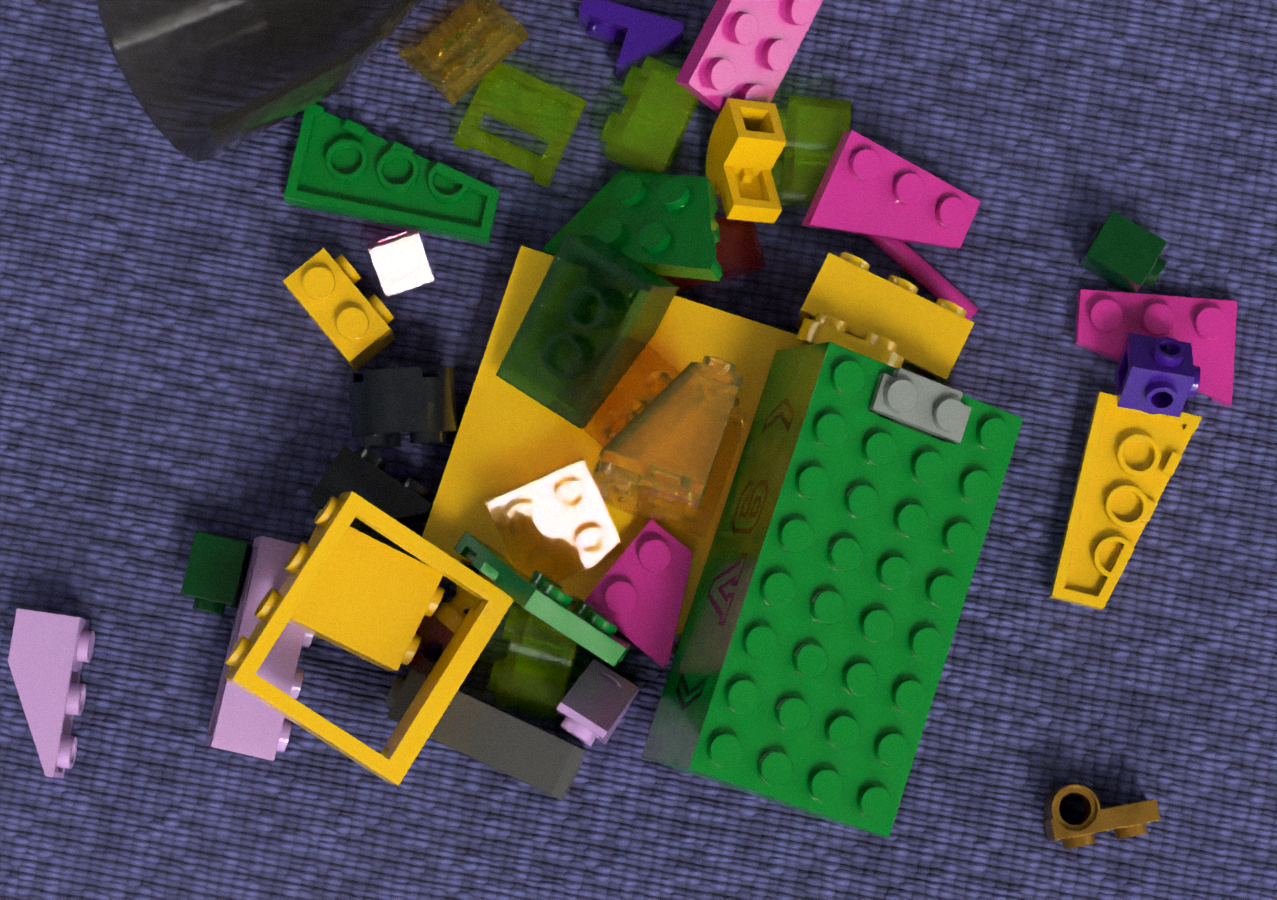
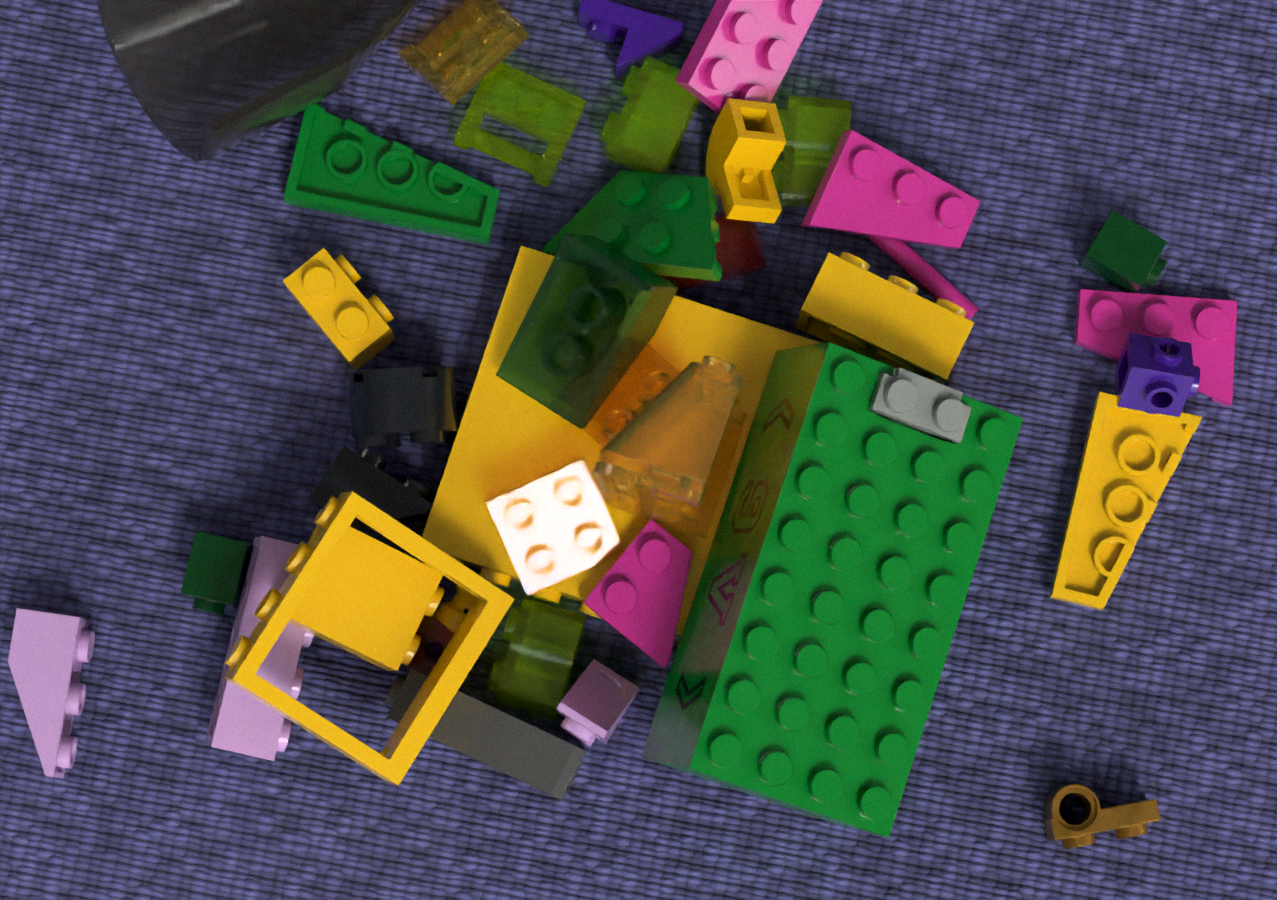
tile [367,228,434,297] -> none
green wing [453,531,633,667] -> none
yellow plate [795,312,904,368] -> none

